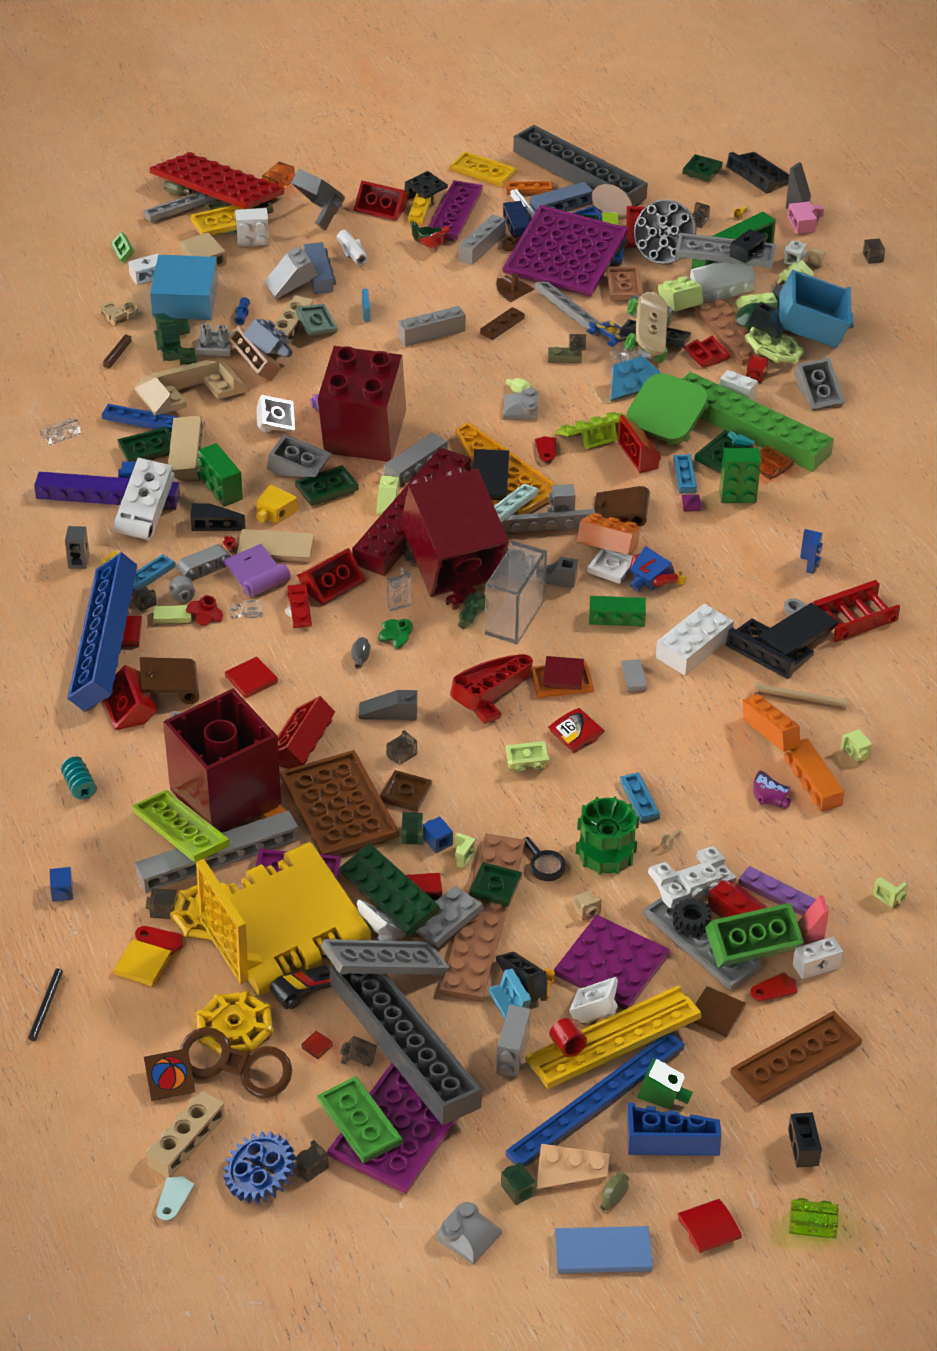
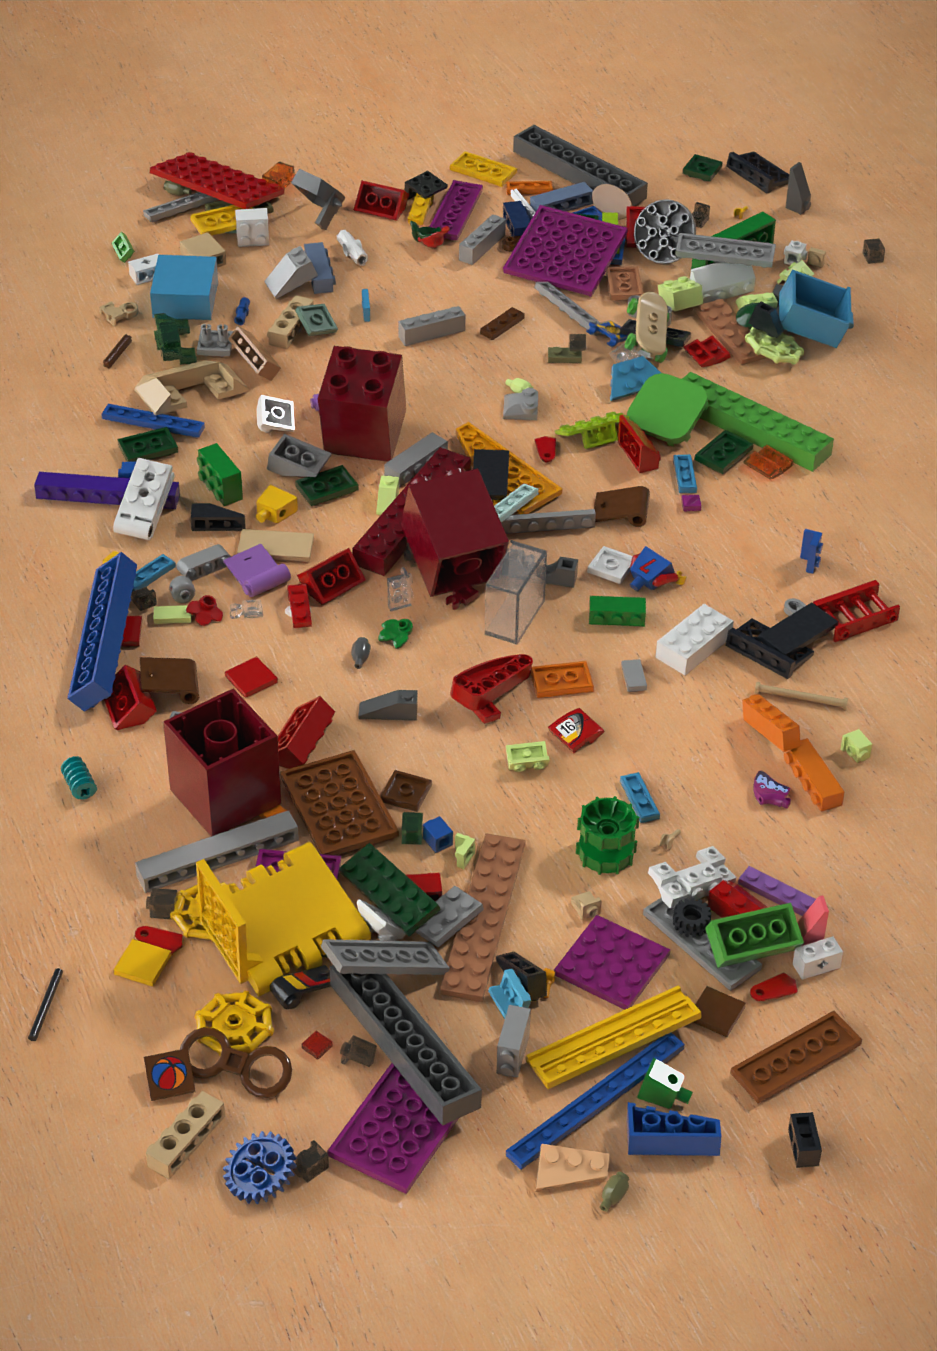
clear bracket [40,418,81,446] -> none
blue brick [50,867,73,901] -> none
dark grey brick [65,526,90,569] -> none
lime plate [132,789,230,863] -> none
light aqua piece [156,1176,194,1221] -> none
tan brick [168,416,204,481] -> none
red arm [223,536,236,552] -> none
sand blue hinge [243,319,293,358] -> none
bright green tile [317,1076,403,1164] -> none
clear smoke brick [386,730,417,765] -> none
light grey slope [436,1202,502,1265] -> none
clear green plate [457,590,490,629] -> none
dark green tile [469,862,522,907] -> none
reddish brown shield [496,273,534,302] -> none
clear green brick [501,1162,536,1205] -> none
black piece [523,837,565,881] -> none
dark red tile [543,656,584,690] -> none
light grey brick [548,484,576,512] -> none
red piece [549,1018,587,1057] -> none
medium blue tile [555,1226,653,1273] -> none
white slope [569,977,618,1024] -> none
orange brick [576,513,641,555] -> none
red slope [678,1198,742,1253] -> none
white brick [719,370,758,400] -> none
green brick [719,448,761,503] -> none
teal bar [727,431,756,446] -> none
black brick [730,229,766,264] -> none
red brick [746,355,768,383] -> none
bright pink hinge [788,201,824,234] -> none
clear neon green brick [789,1198,839,1239] -> none
light grey slope [794,358,845,410] -> none
yellowish green bracket [872,877,908,908] -> none

